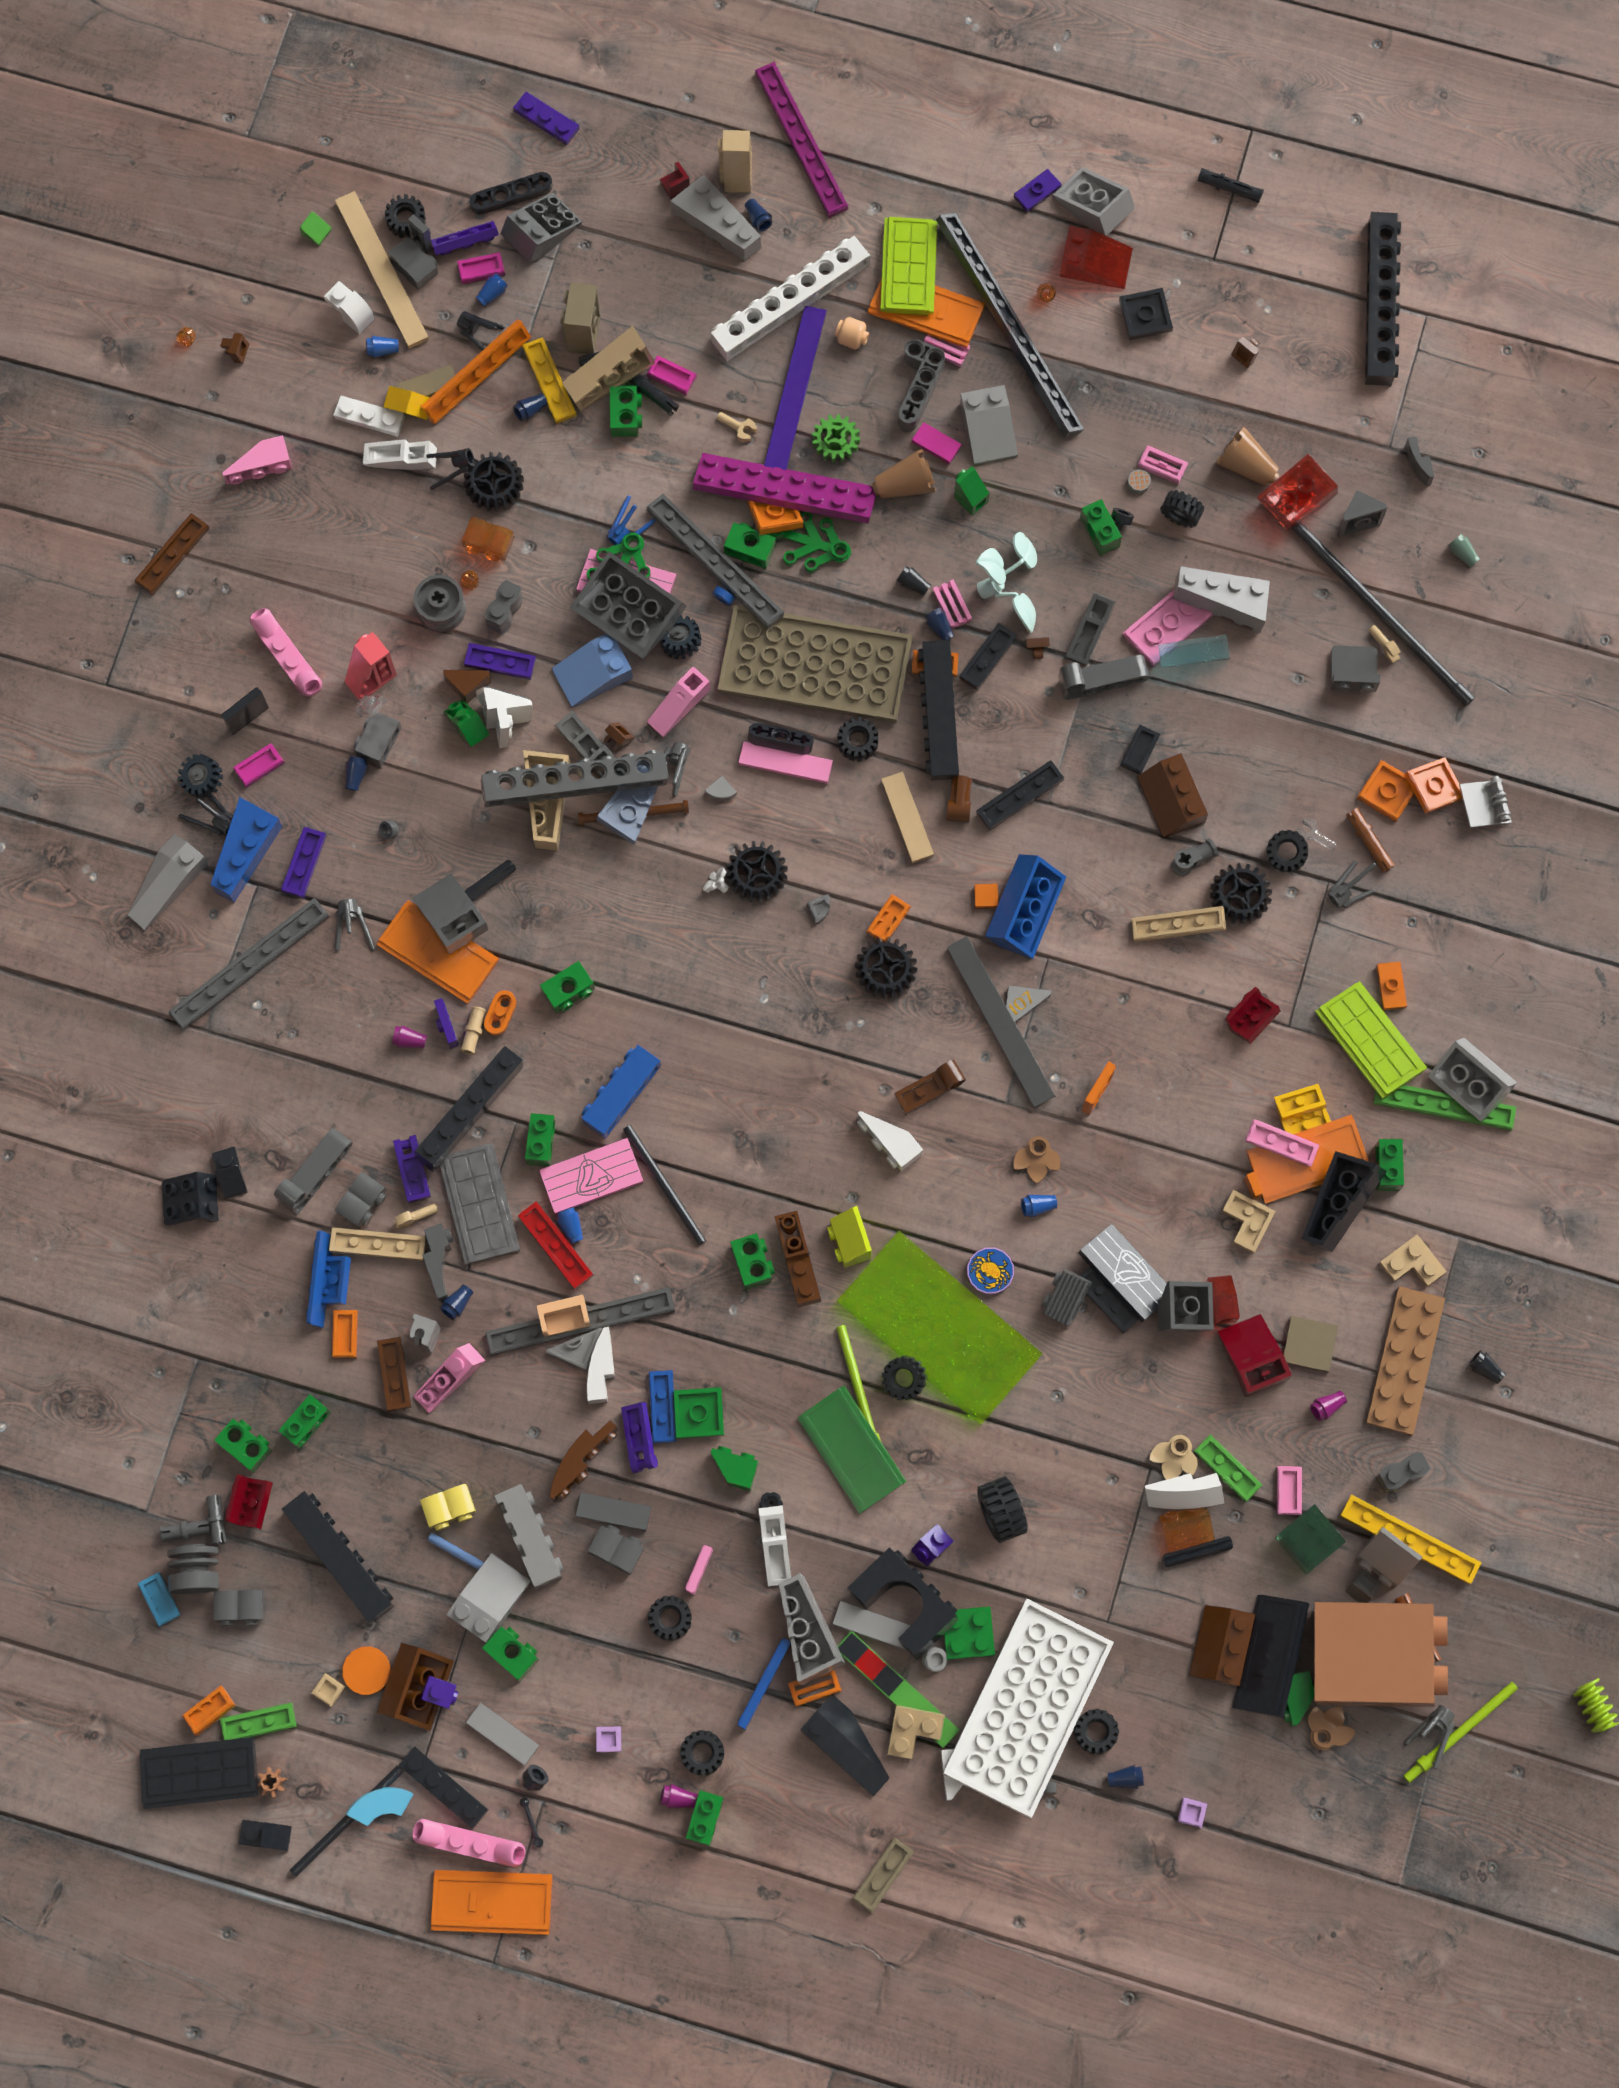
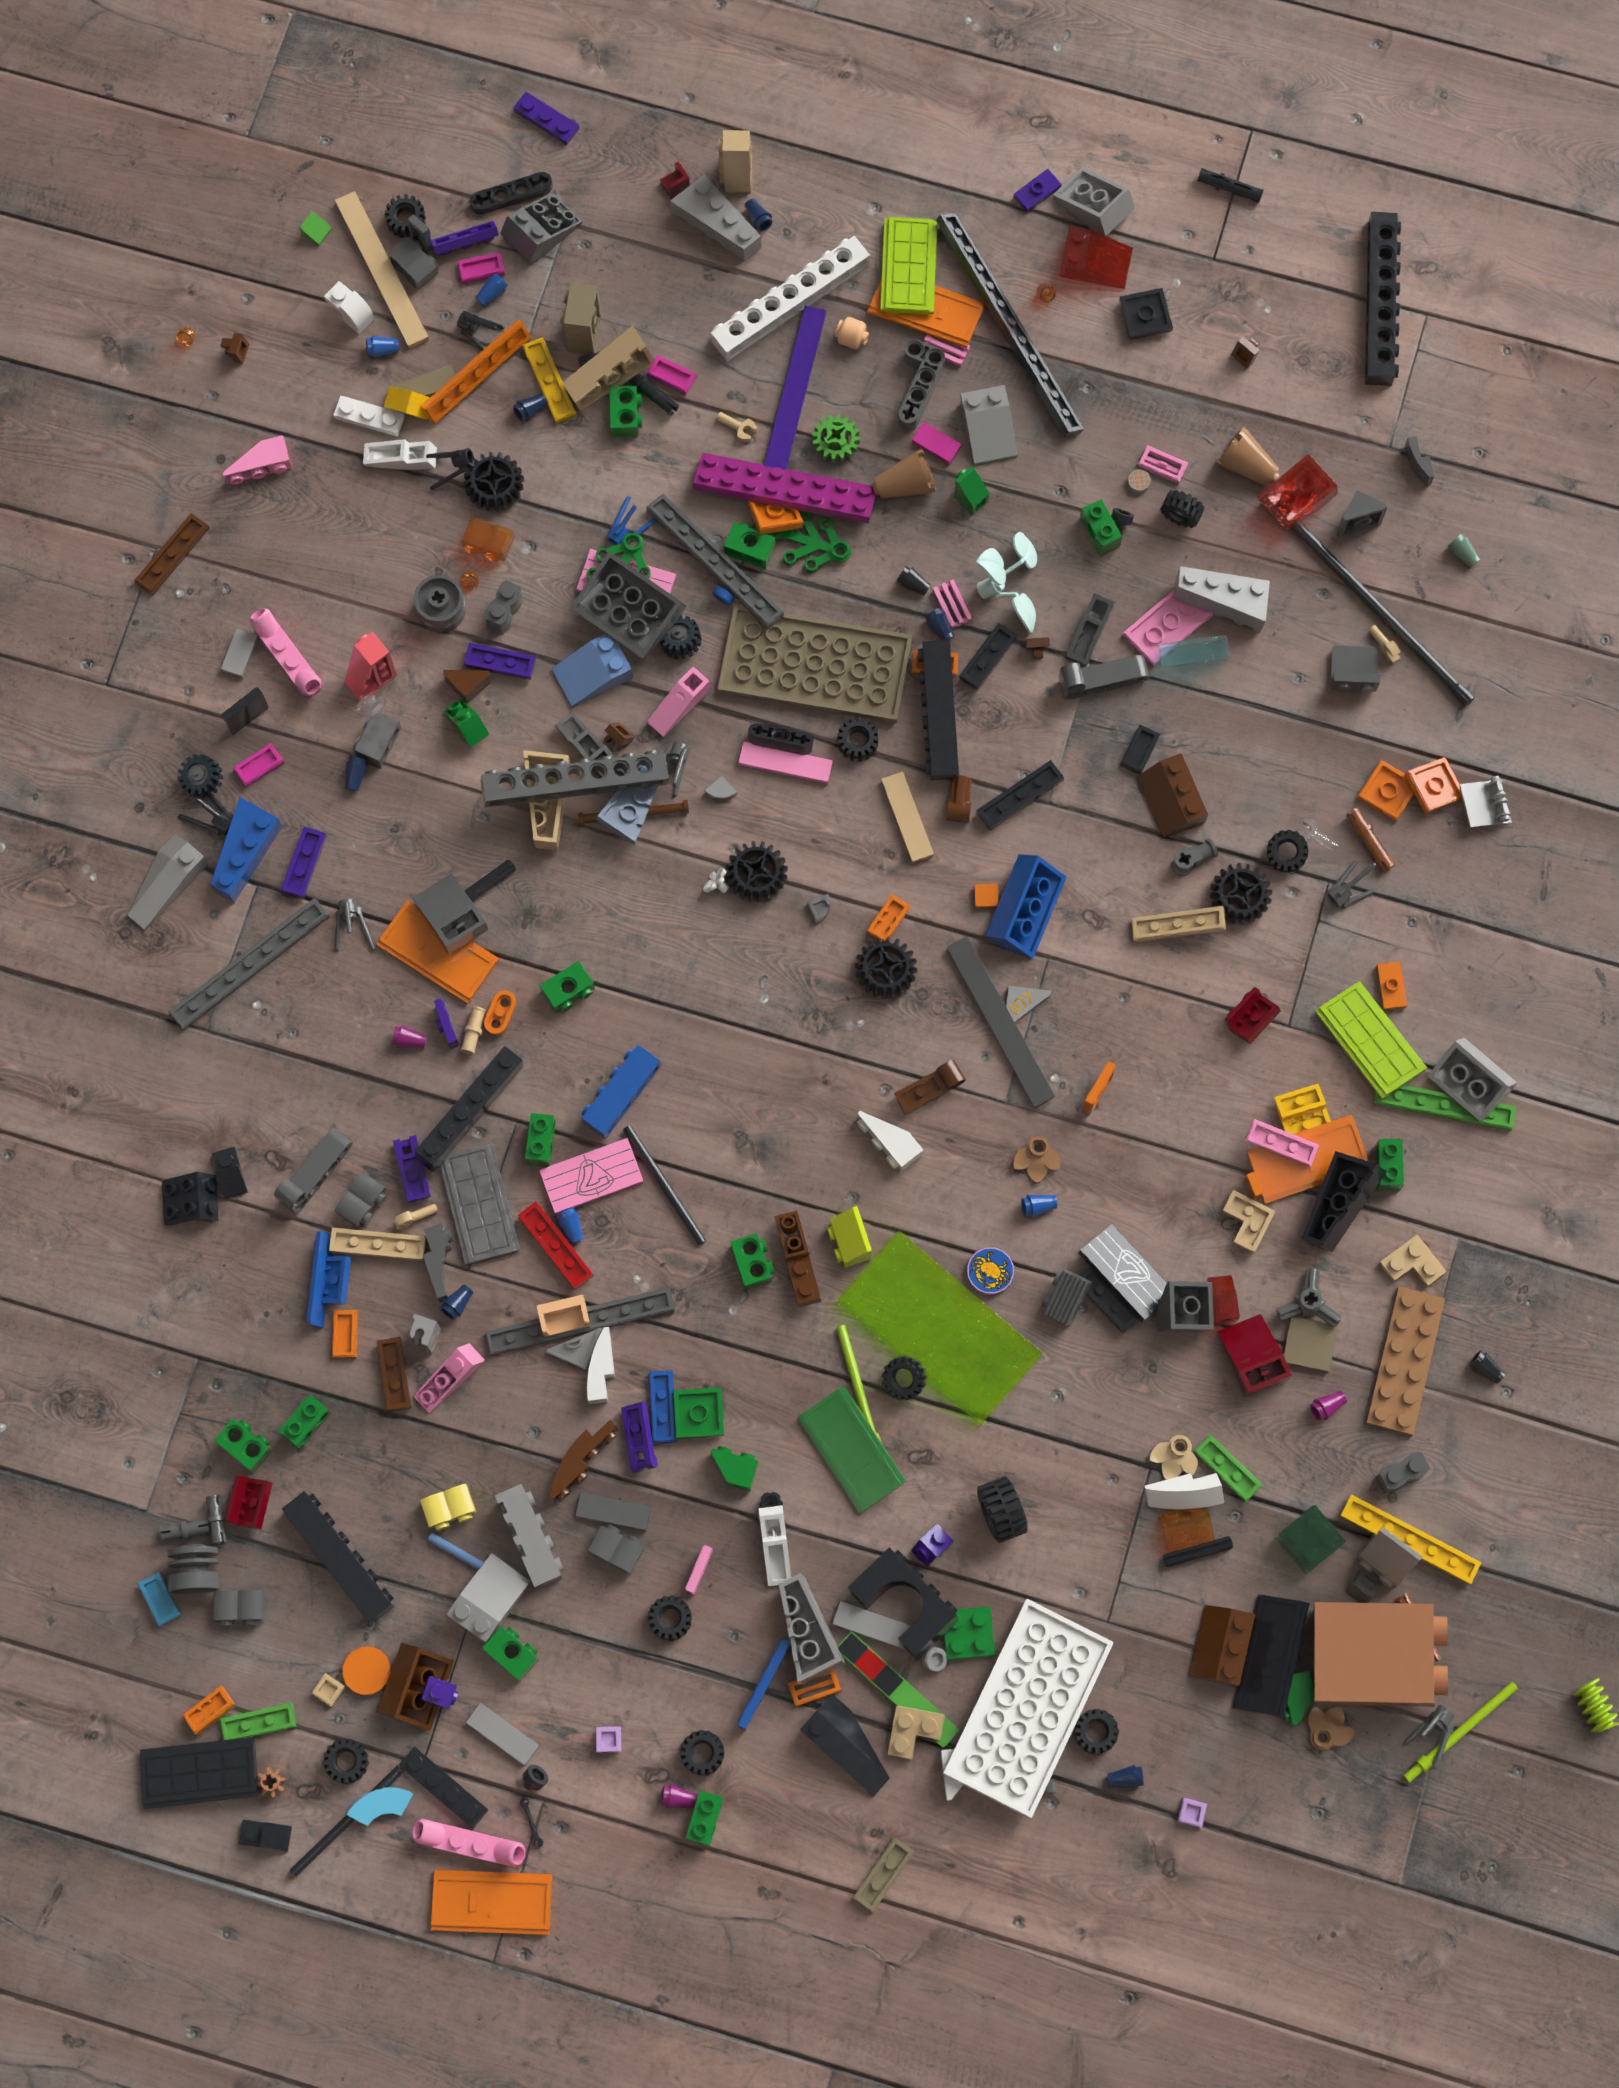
dark grey hinge [379,820,400,839] -> none
white piece [476,686,533,748] -> none
magenta tile [755,62,849,218] -> none
bright pink tile [1277,1466,1302,1516] -> none
none -> light grey tile [221,629,259,678]
none -> black tyre [323,1738,369,1784]
none -> dark grey bush [1276,1268,1342,1327]

